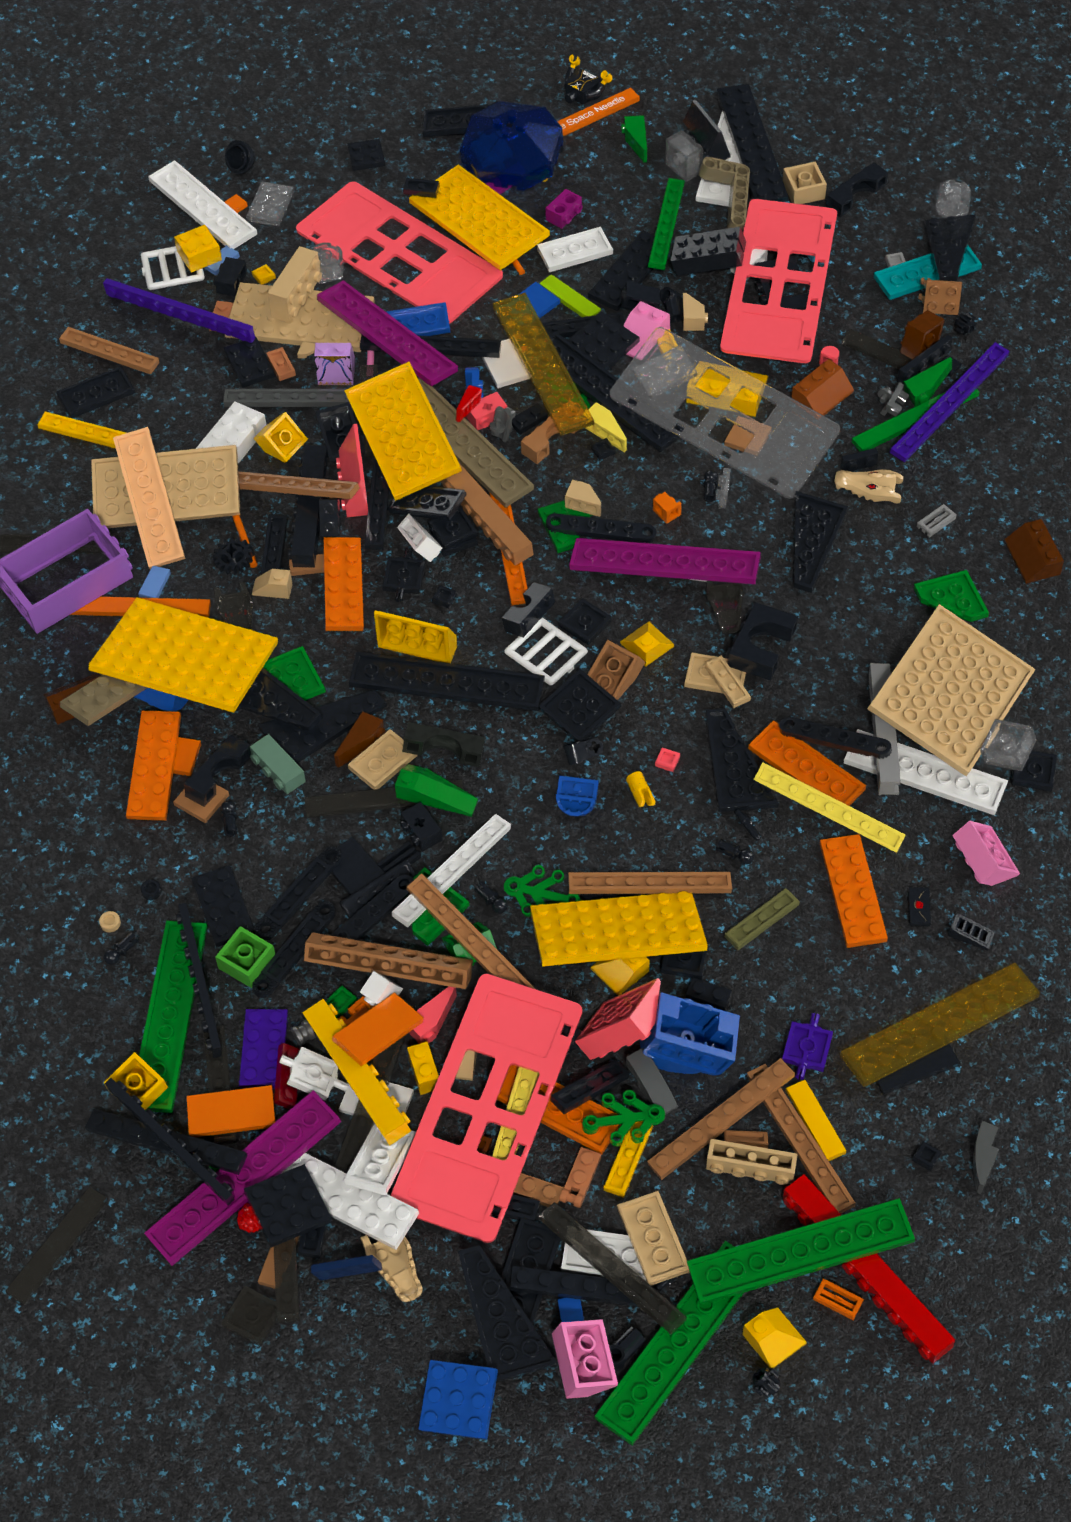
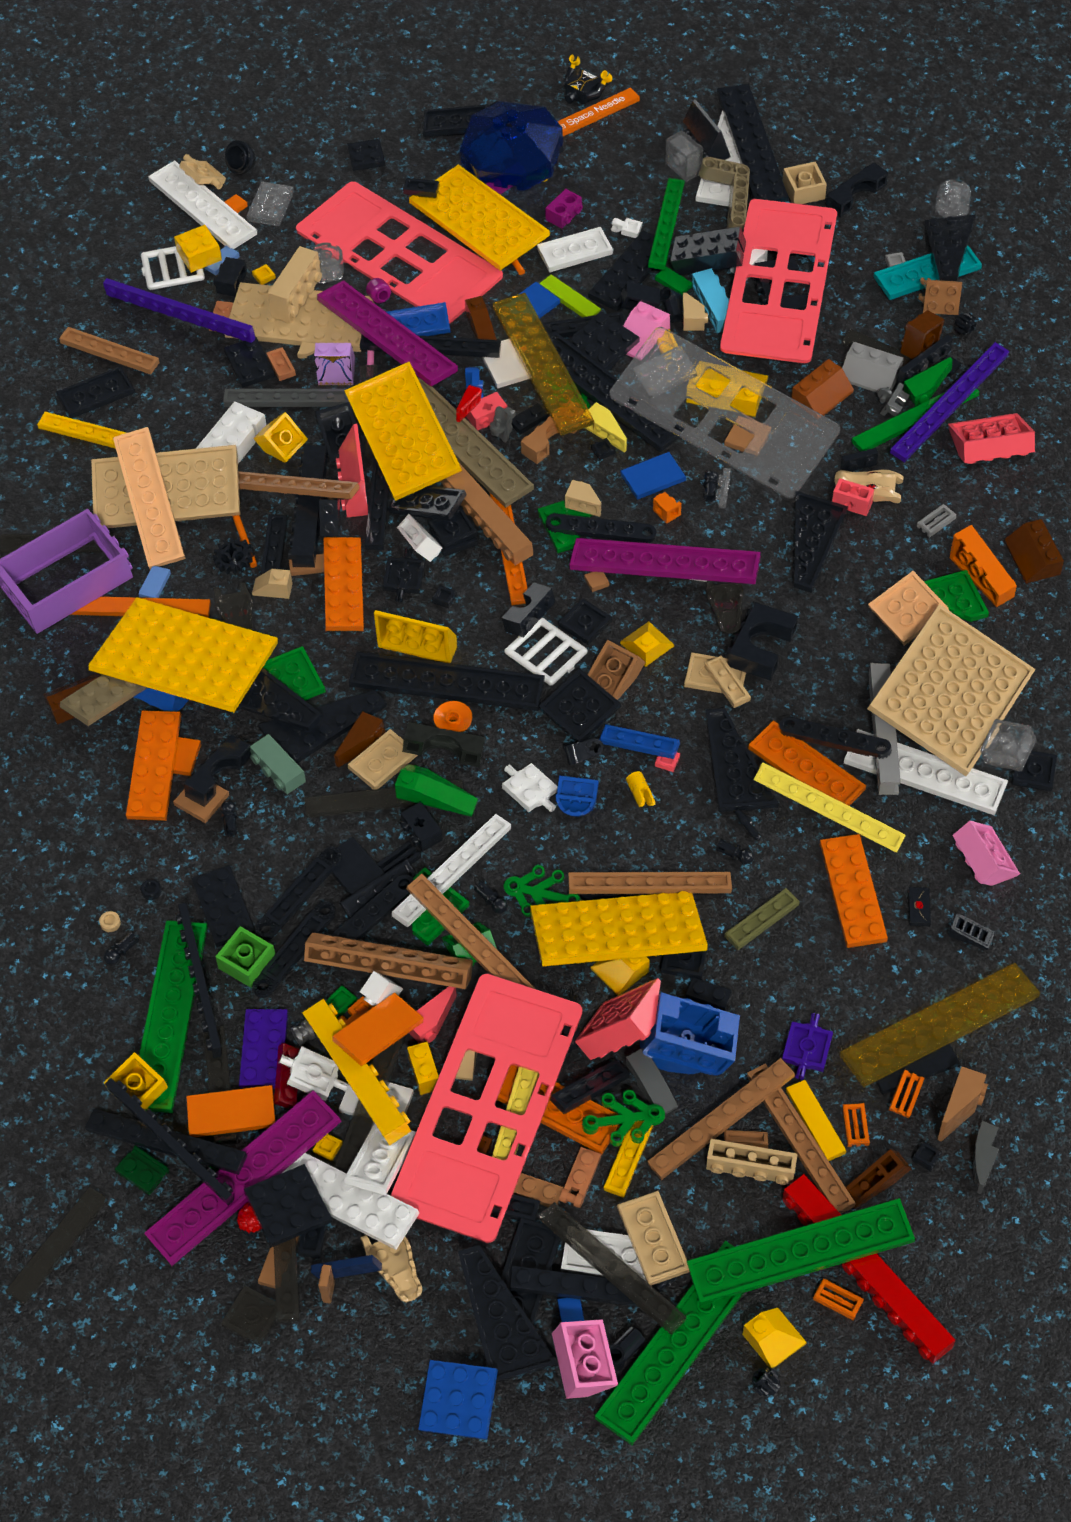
green slope [621,116,647,163] -> none
coral brick [819,346,839,365] -> none
none -> dark green plate [115,1146,169,1195]
none -> tan plate [179,154,226,189]
none -> yellow tile [313,1134,343,1161]
none -> medium nougat tile [318,1265,335,1303]
none -> magenta head [366,278,391,304]
none -> orange dish [434,701,472,732]
none -> reddish brown slope [465,296,497,340]
none -> white plate [502,763,558,812]
none -> medium nougat tile [584,572,609,592]
none -> blue tile [599,724,680,759]
none -> white plate [611,218,643,238]
none -> blue tile [621,452,686,500]
none -> green tile [655,267,692,296]
none -> medium azure brick [692,268,730,333]
none -> coral brick [832,478,874,516]
none -> light grey slope [842,342,903,393]
none -> orange tile [842,1103,870,1147]
none -> reddish brown slope [846,1149,912,1208]
none -> light nougat plate [868,571,949,646]
none -> orange tile [889,1070,925,1118]
none -> medium nougat slope [937,1066,988,1142]
none -> coral slope [948,413,1035,464]
none -> orange wedge [949,525,1017,607]

